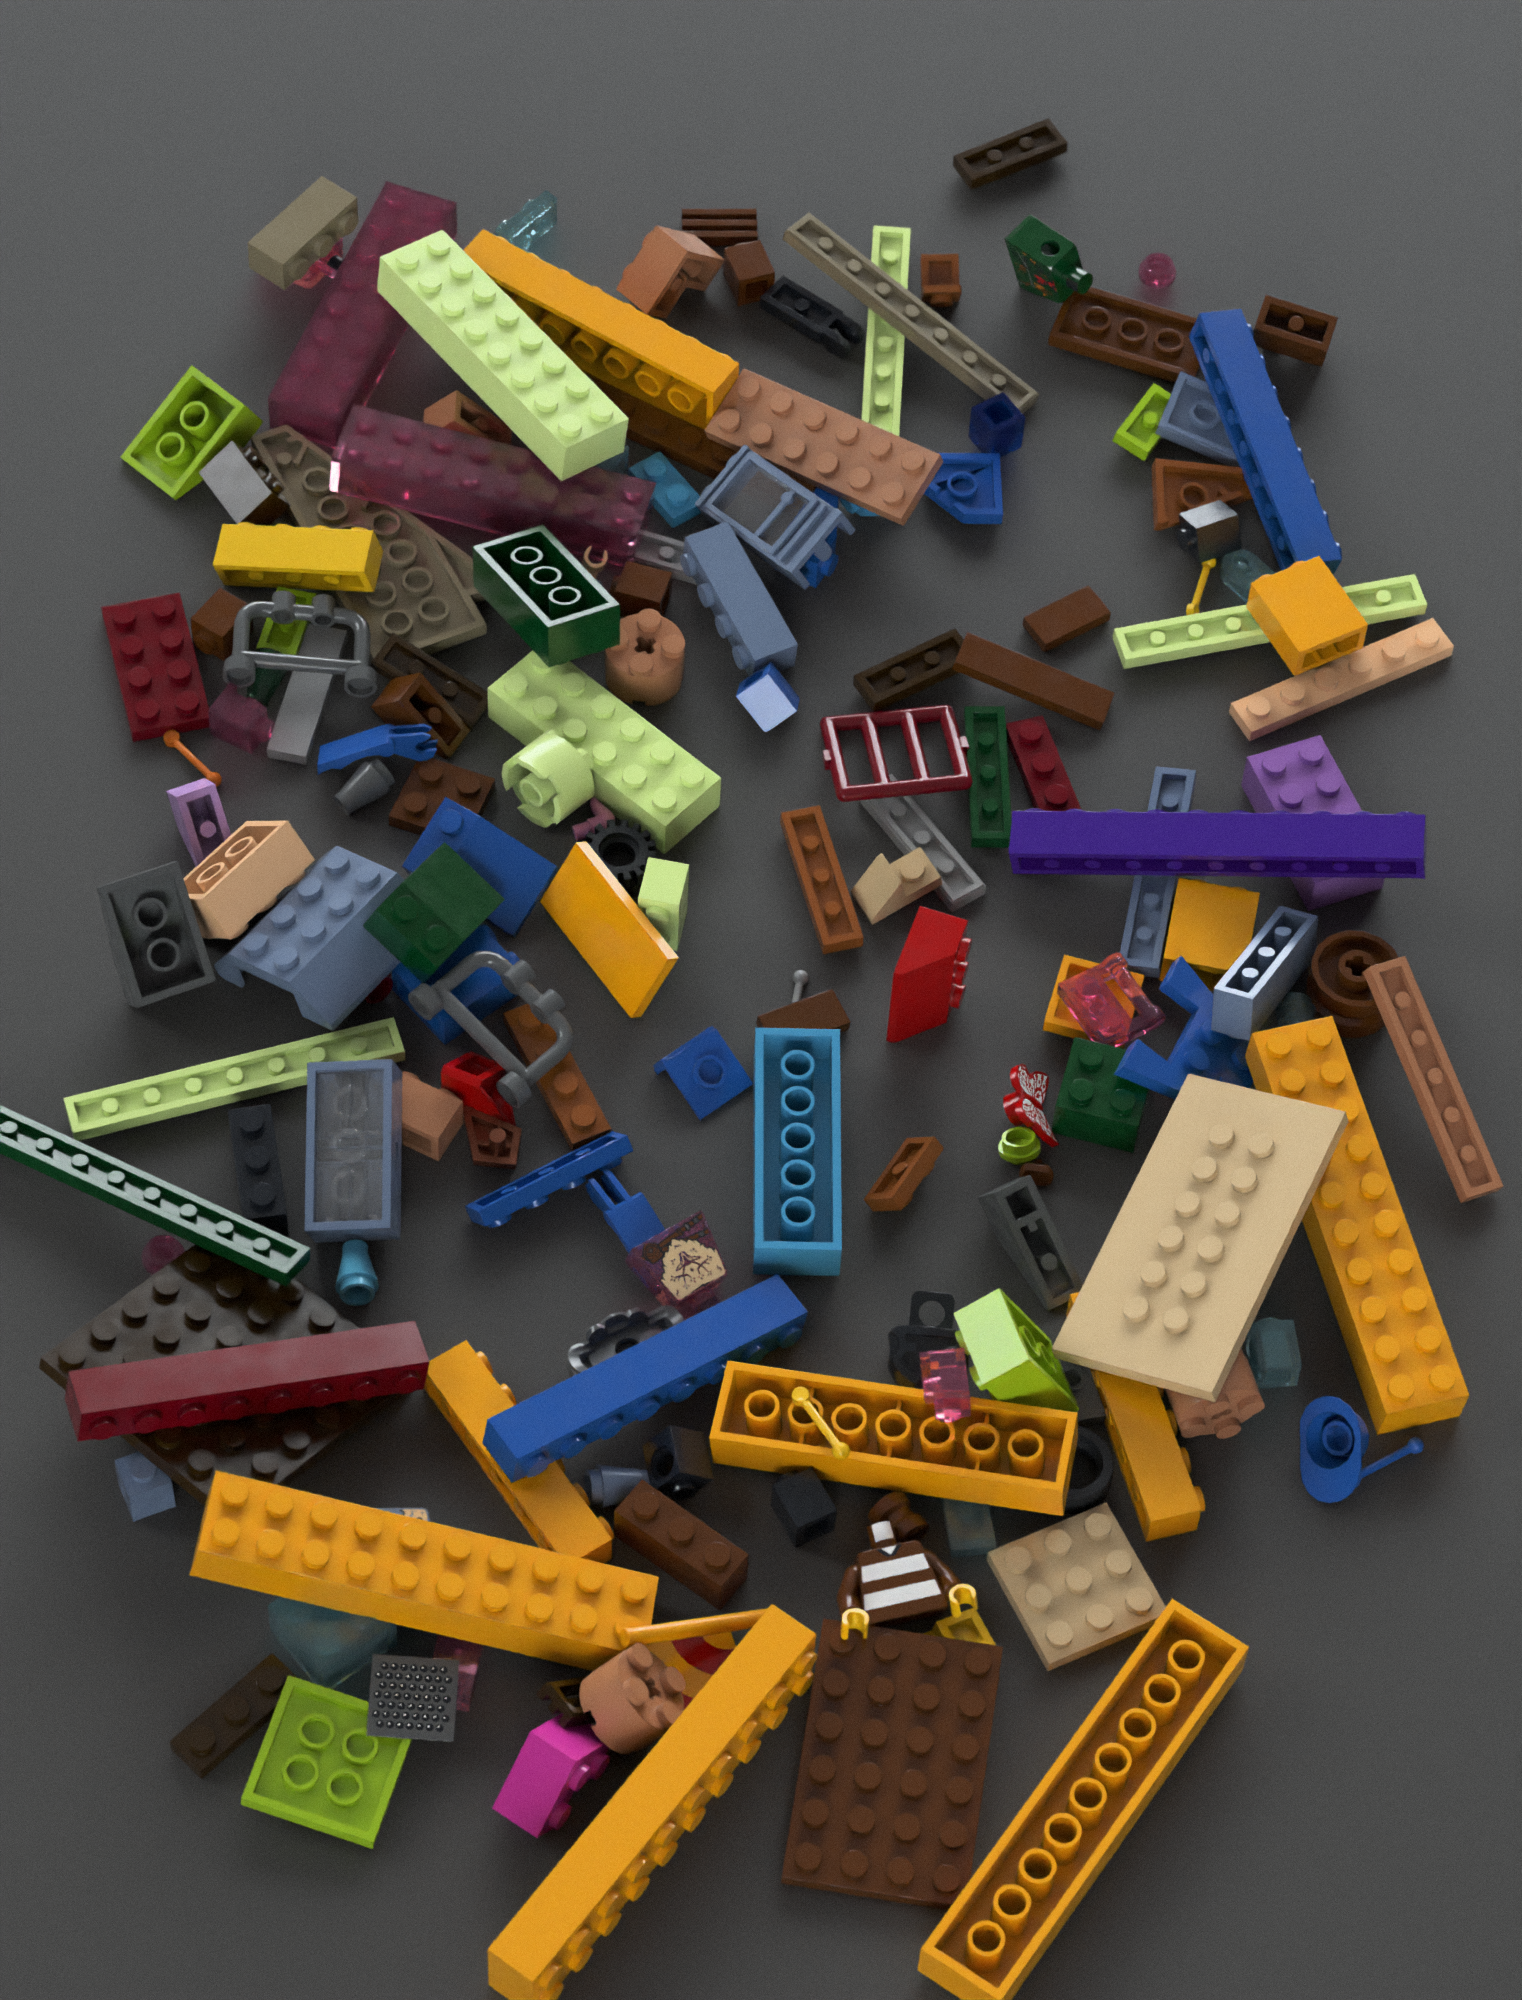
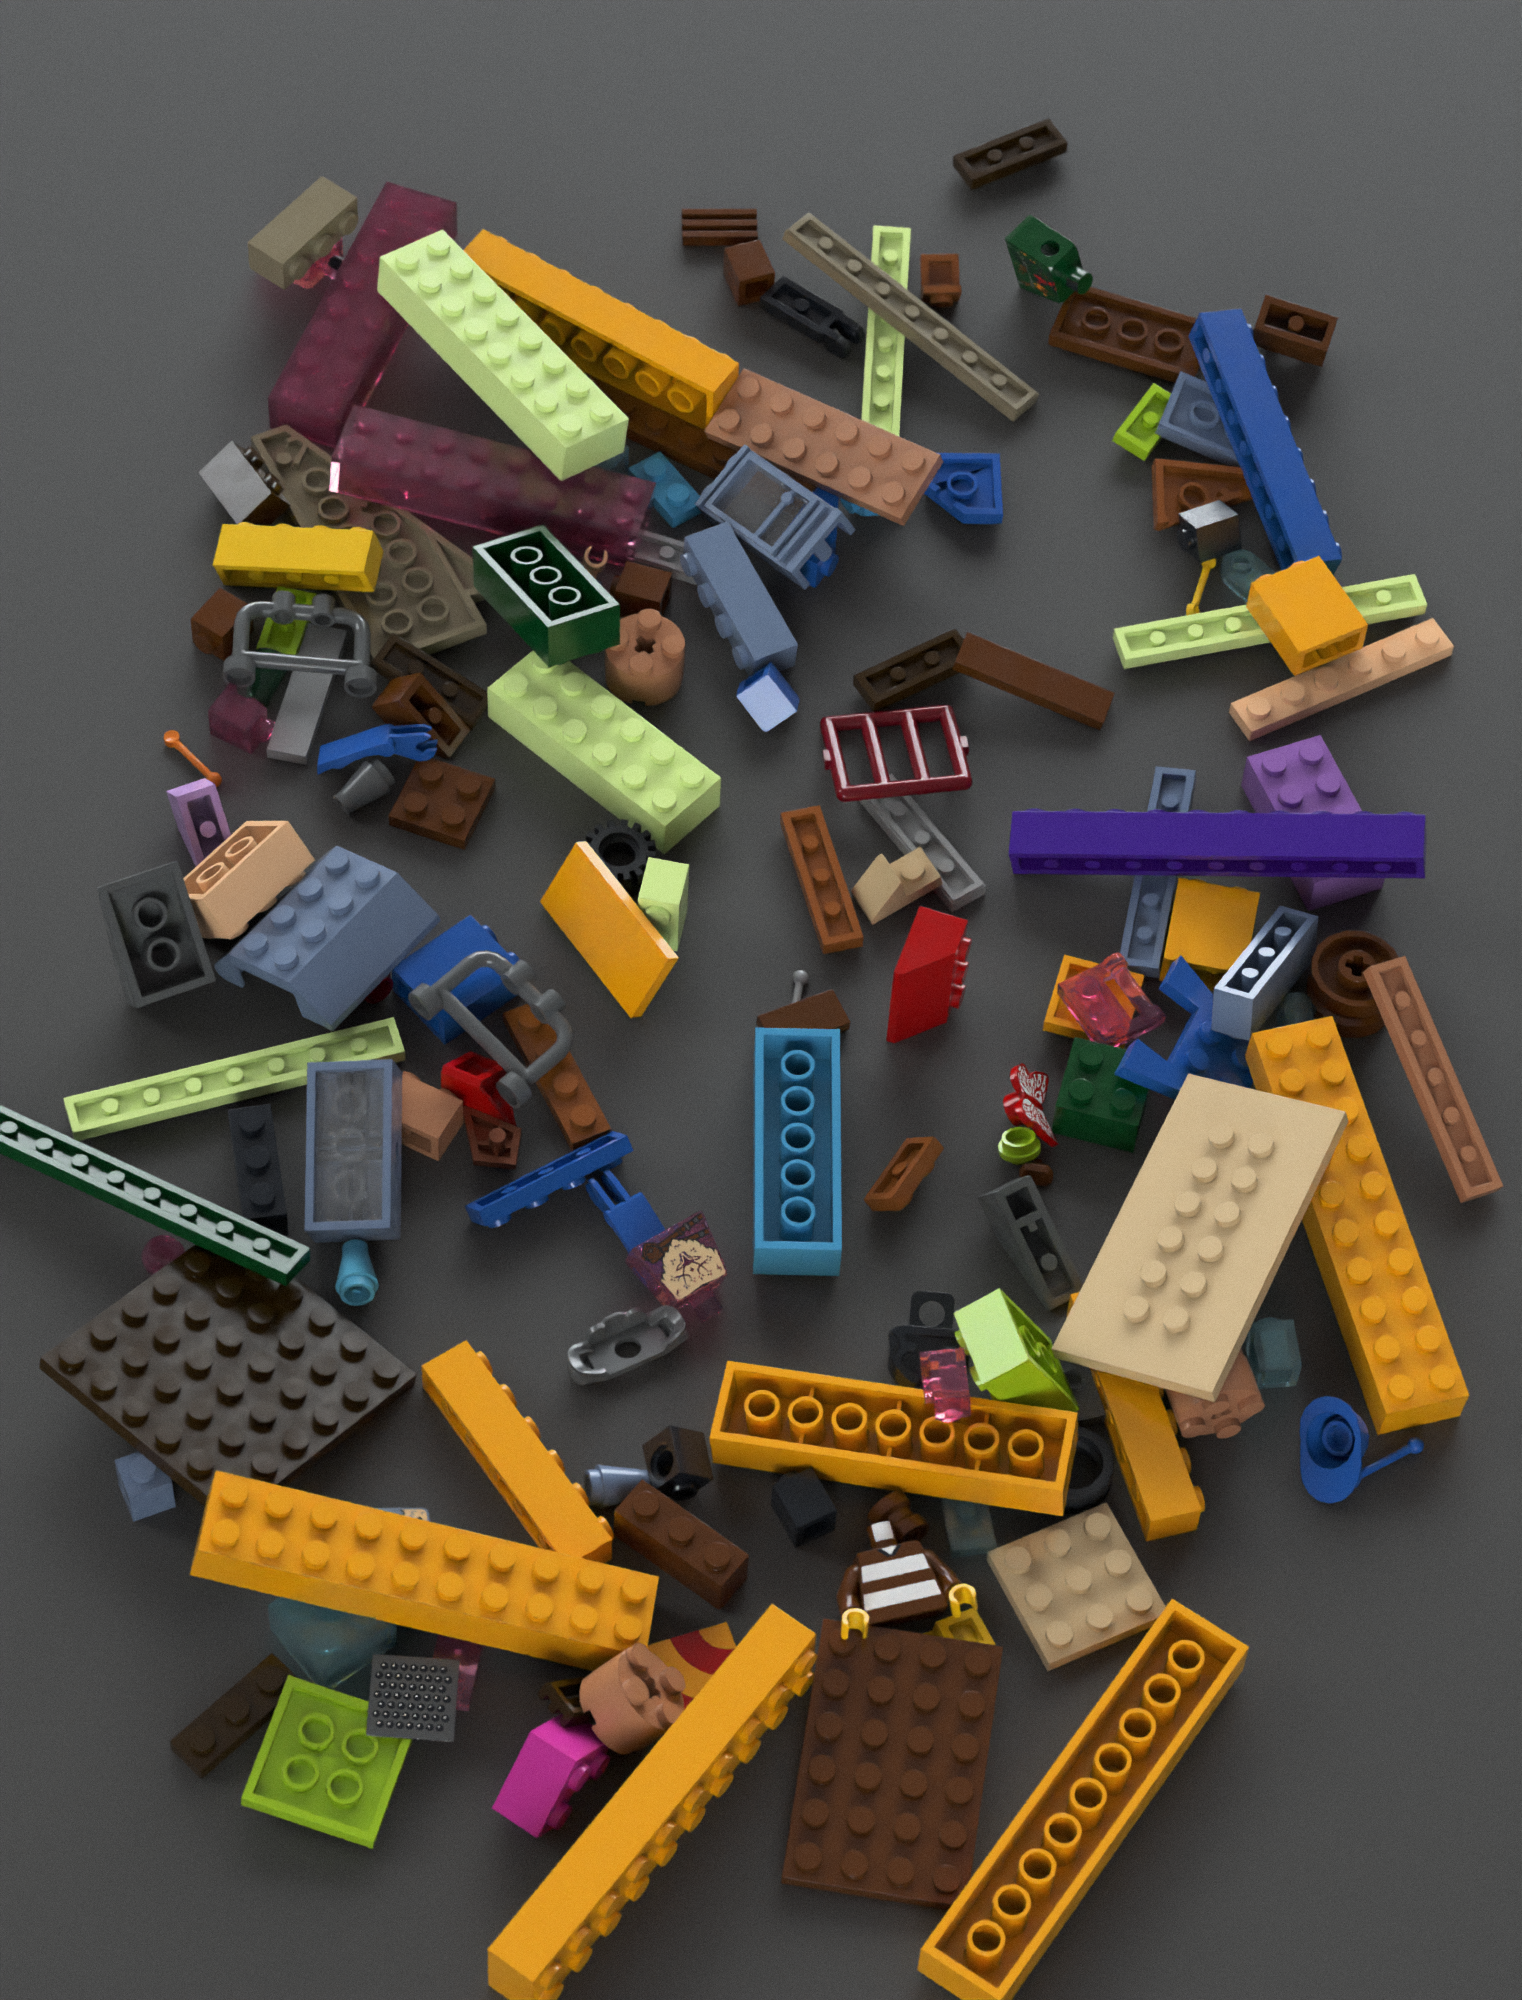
dark red brick [65,1321,430,1442] -> none
dark red plate [101,592,212,742] -> none
lime slope [120,365,264,500] -> none
dark green slope [363,842,505,983] -> none
blue slope [402,797,558,938] -> none
nougat slope [422,390,512,461] -> none
blue brick [483,1274,808,1483] -> none
clear light blue plate [494,190,557,250] -> none
yellowish green brick [501,729,595,828] -> none
bright pink animal [572,797,615,841] -> none
nougat brick [616,225,725,319] -> none
light orange bar [620,1608,768,1647] -> none
blue piece [653,1025,753,1120] -> none
yellow hinge [792,1387,850,1460] -> none
dark green plate [963,706,1012,848] -> none
clear blue brick [968,392,1026,458] -> none
dark red plate [1006,715,1081,811] -> none
reddish brown tile [1022,585,1111,653] -> none
clear pink plate [1138,253,1176,289] -> none

